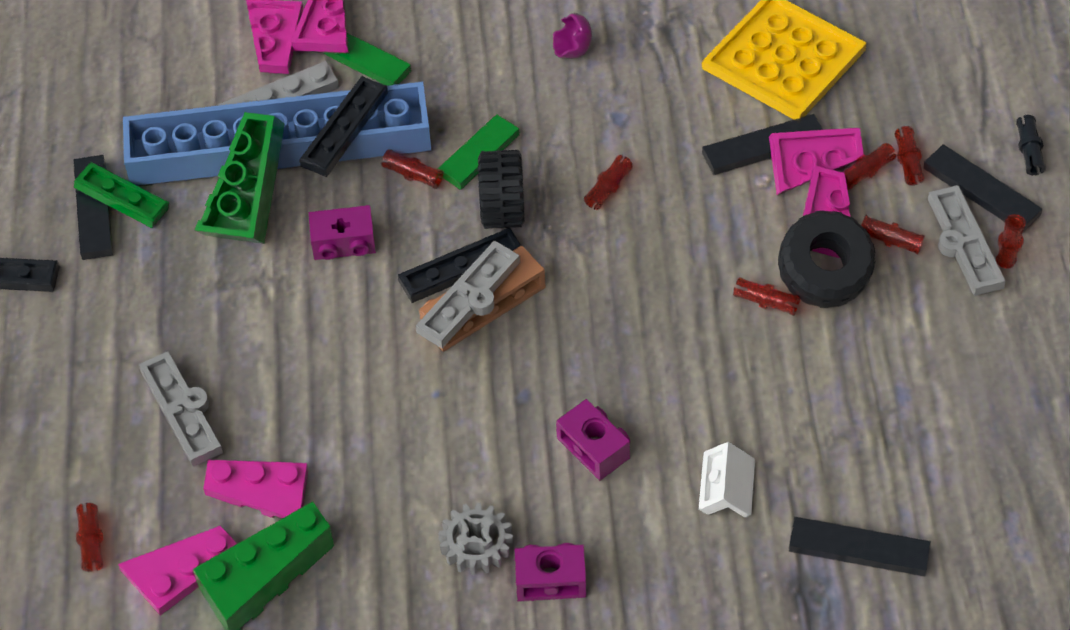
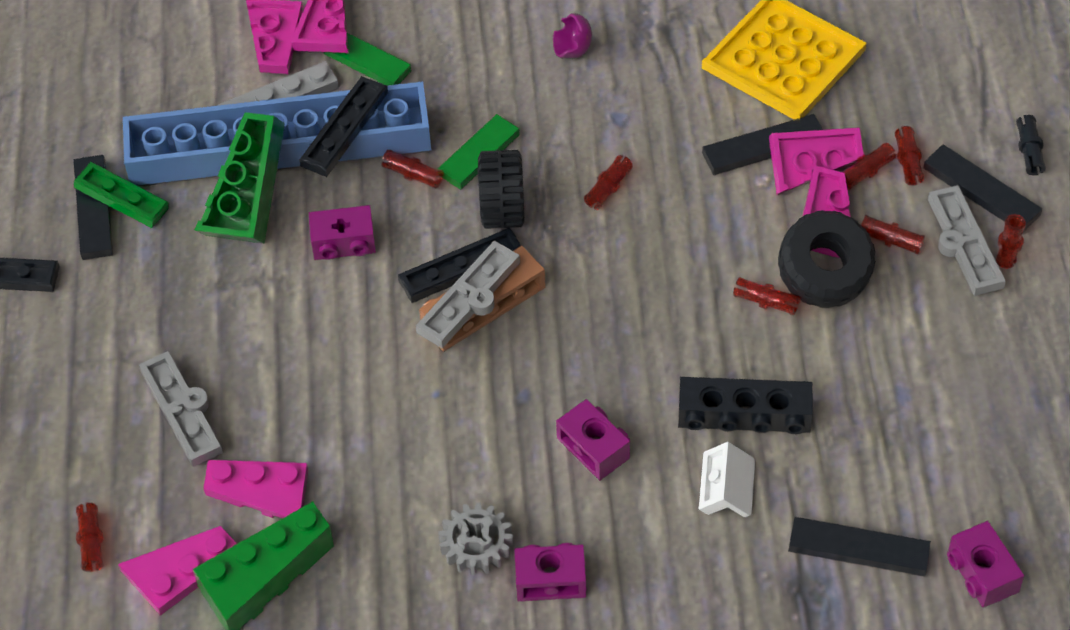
none -> black brick [678,377,813,434]
none -> magenta brick [947,521,1024,608]

